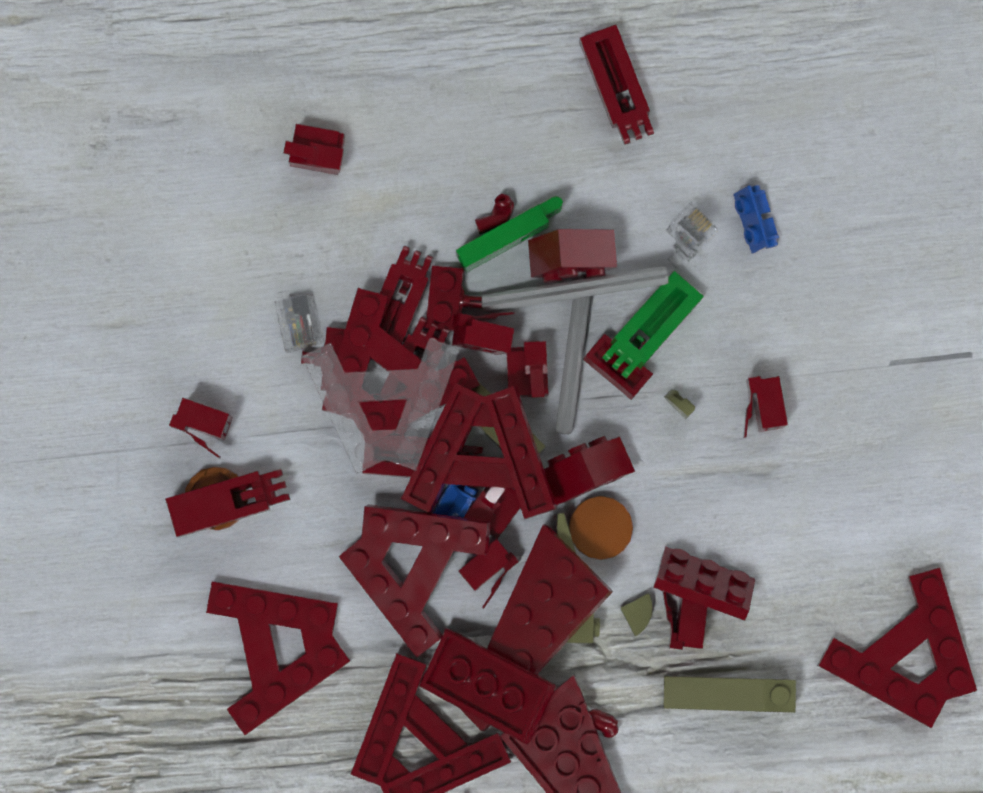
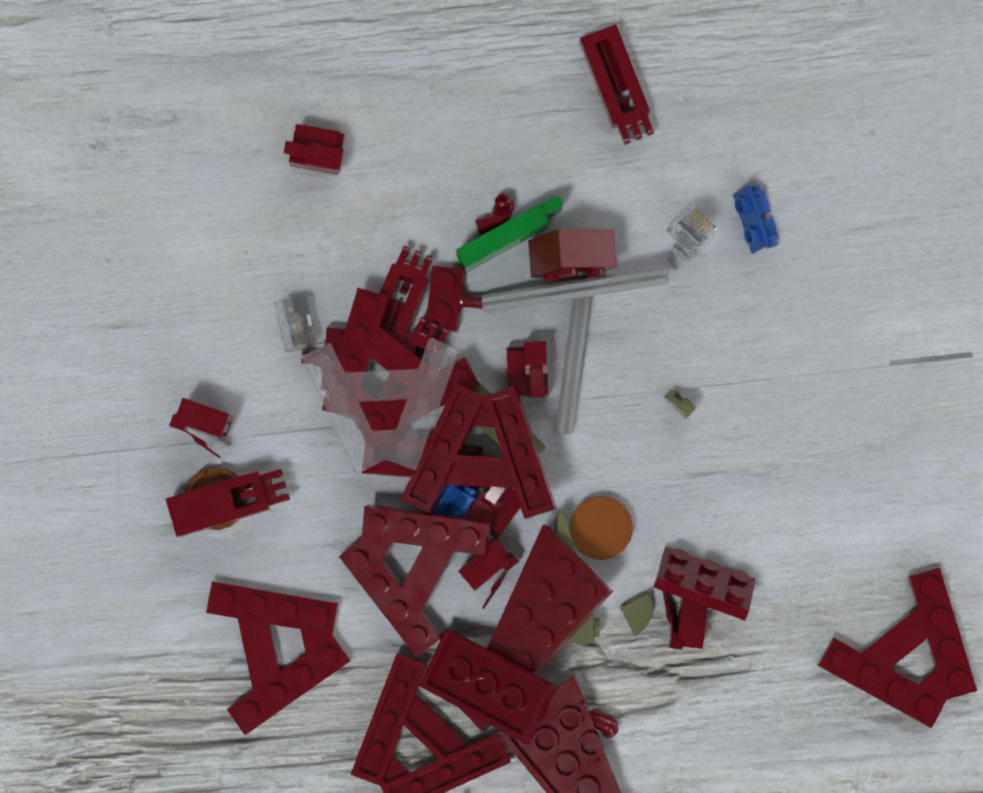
dark red piece [451,312,515,355] -> none
dark red brick [544,436,635,506] -> none
dark red plate [583,334,653,400] -> none
green hinge [602,271,704,378] -> none
olive slope [663,676,796,713] -> none
dark red piece [743,376,788,438] -> none

